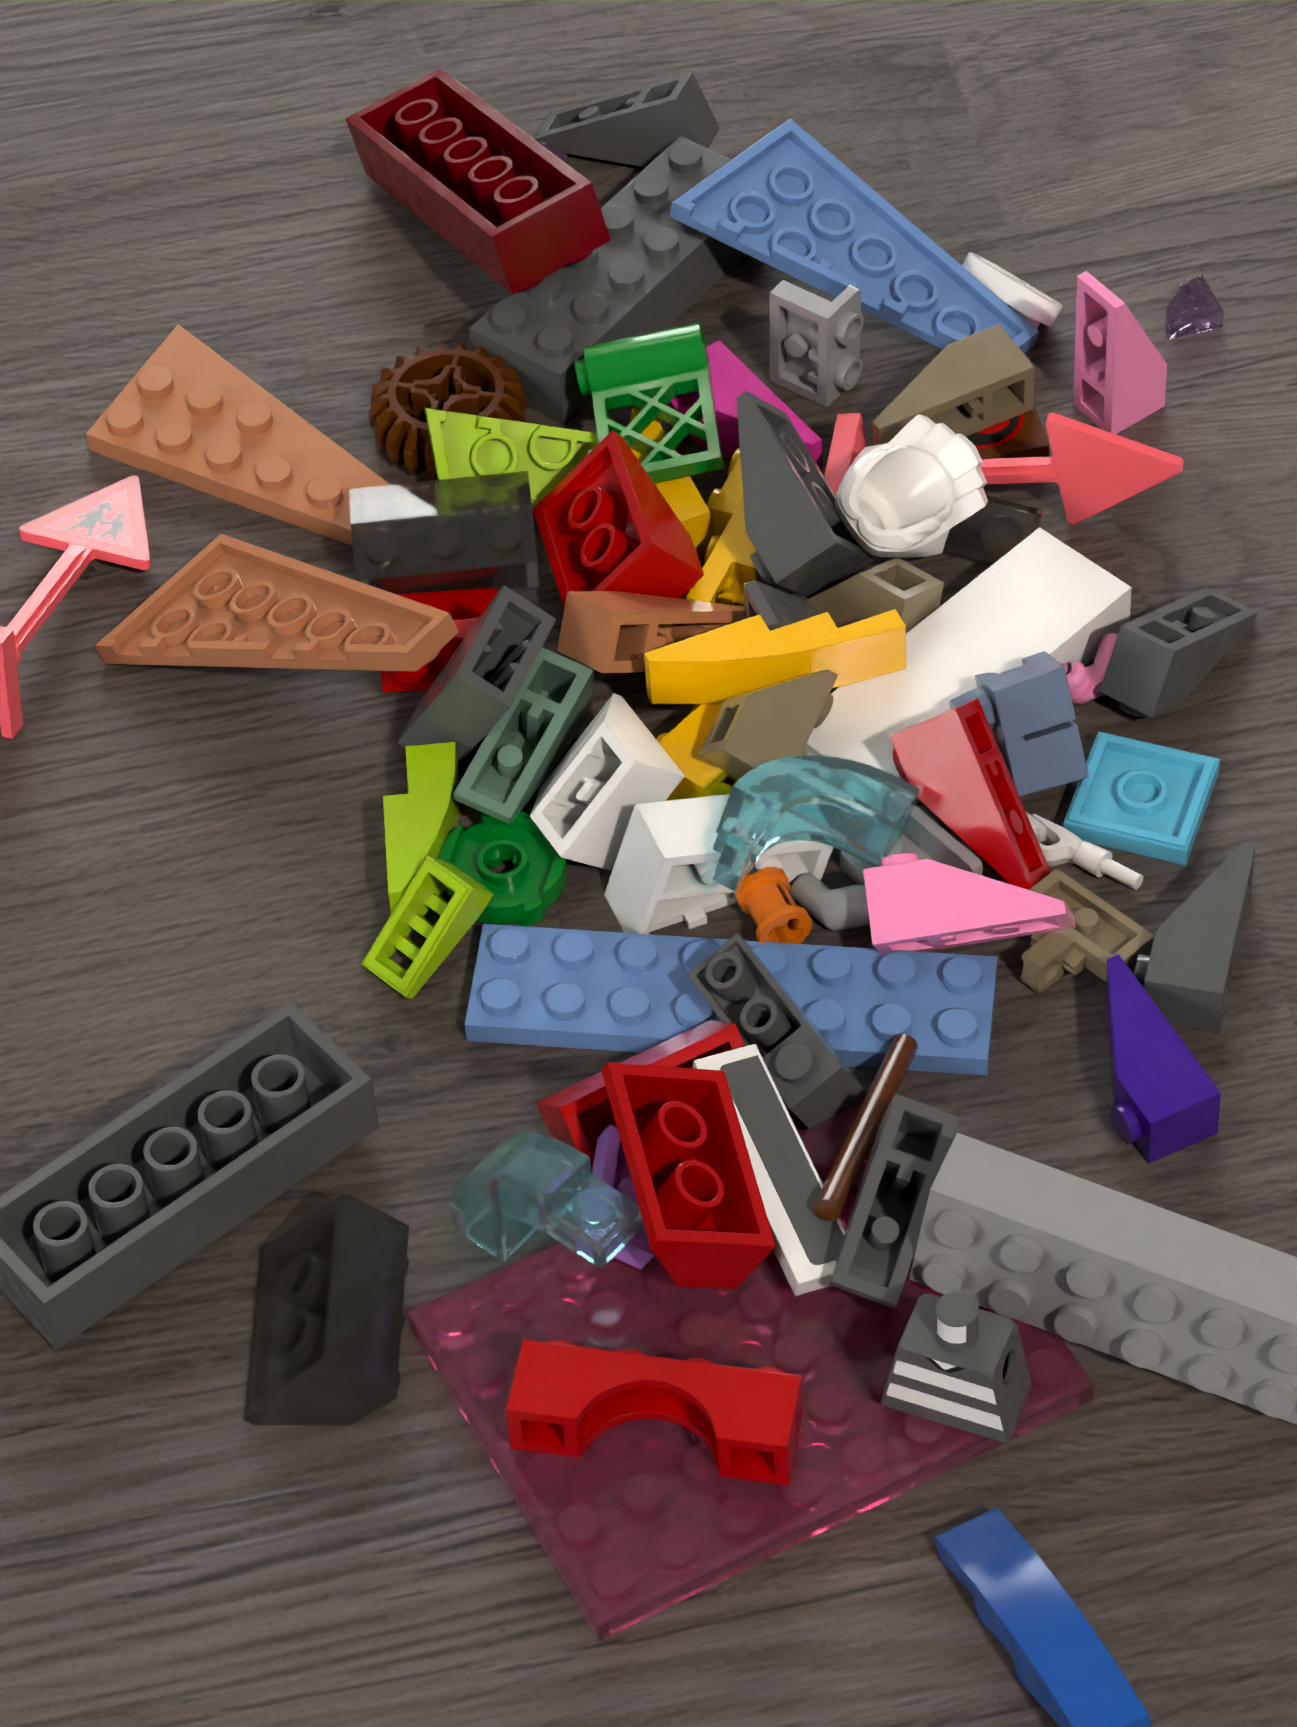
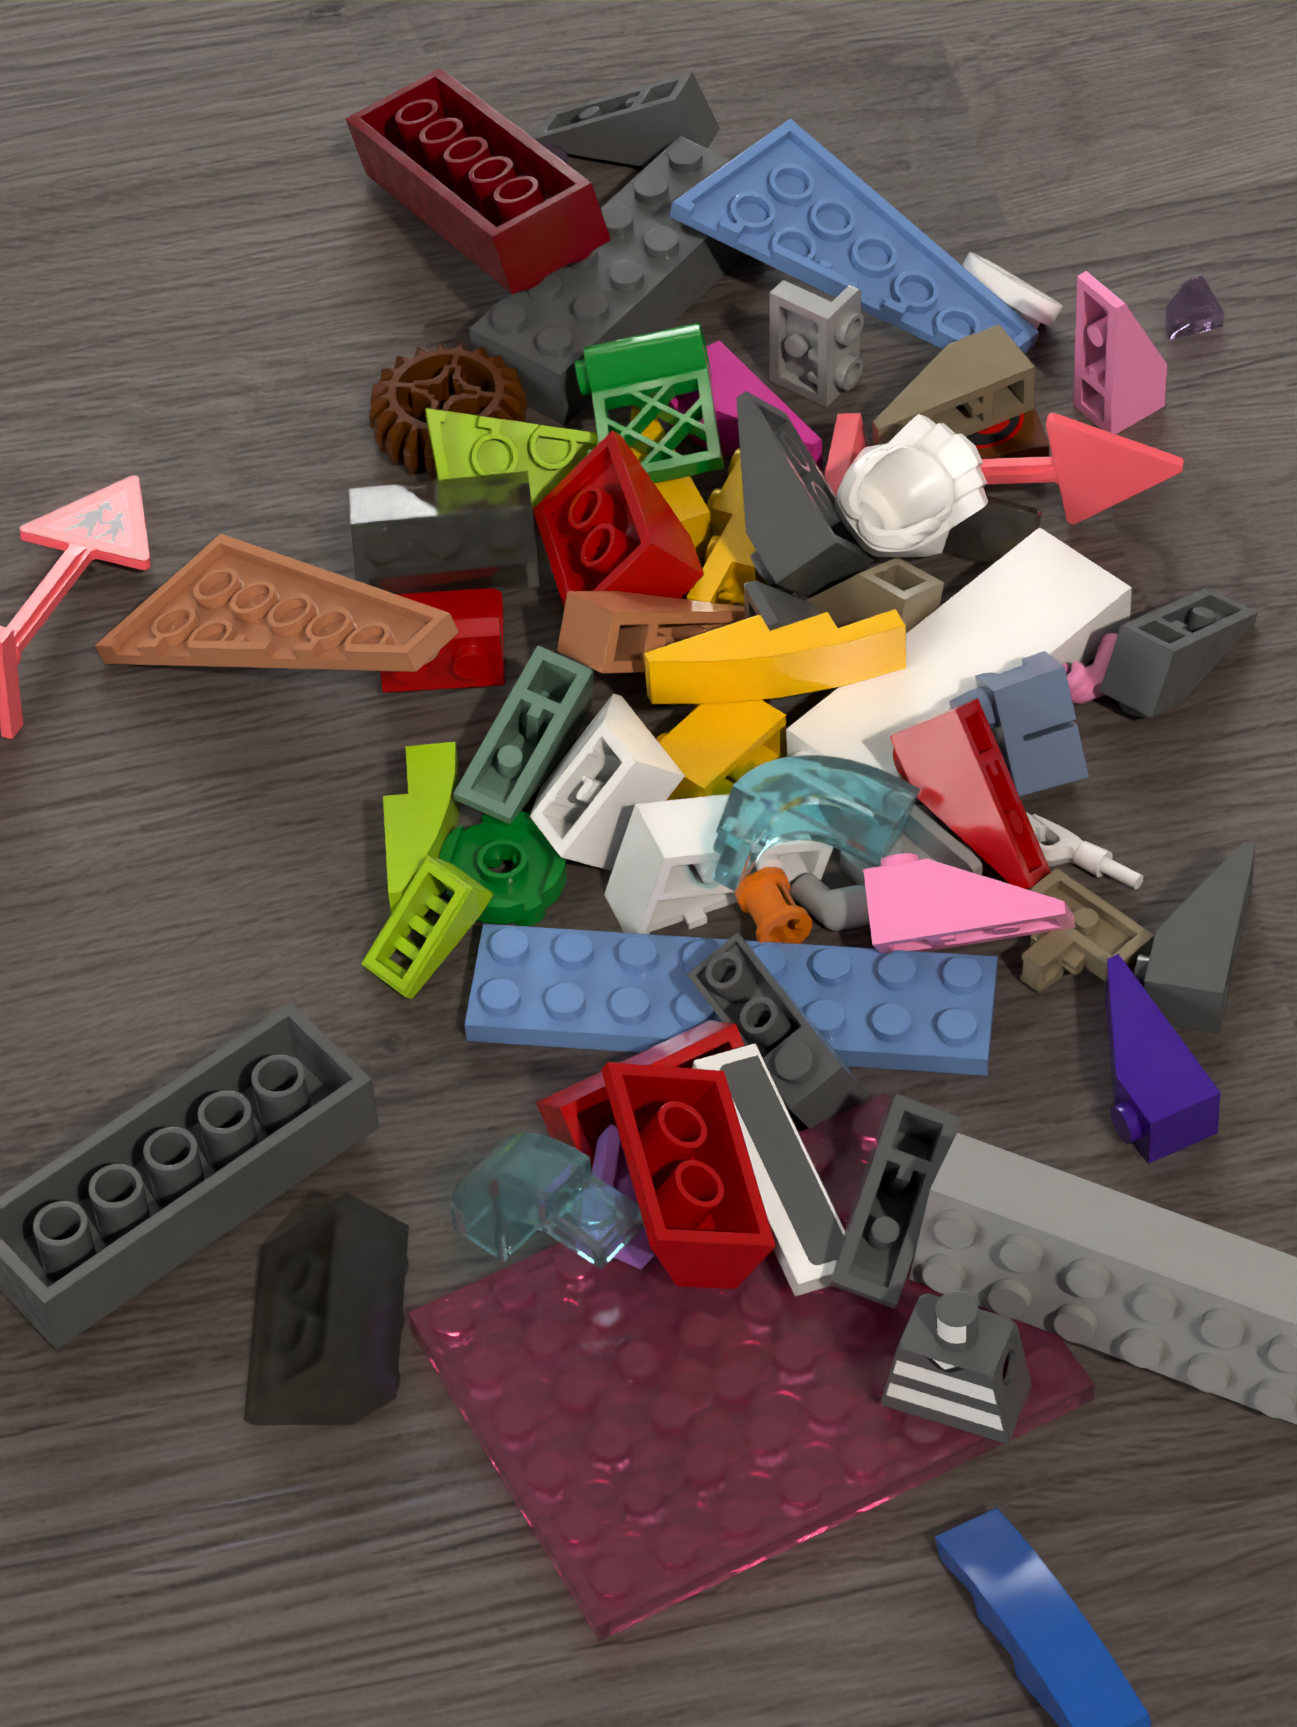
nougat wing [86,324,419,560] -> none
dark grey slope [397,585,556,766] -> none
red arch [506,1339,803,1486] -> none
dark tan slope [698,669,838,791] -> none
reddish brown bar [814,1034,918,1221] -> none
medium azure tile [1063,731,1220,866] -> none

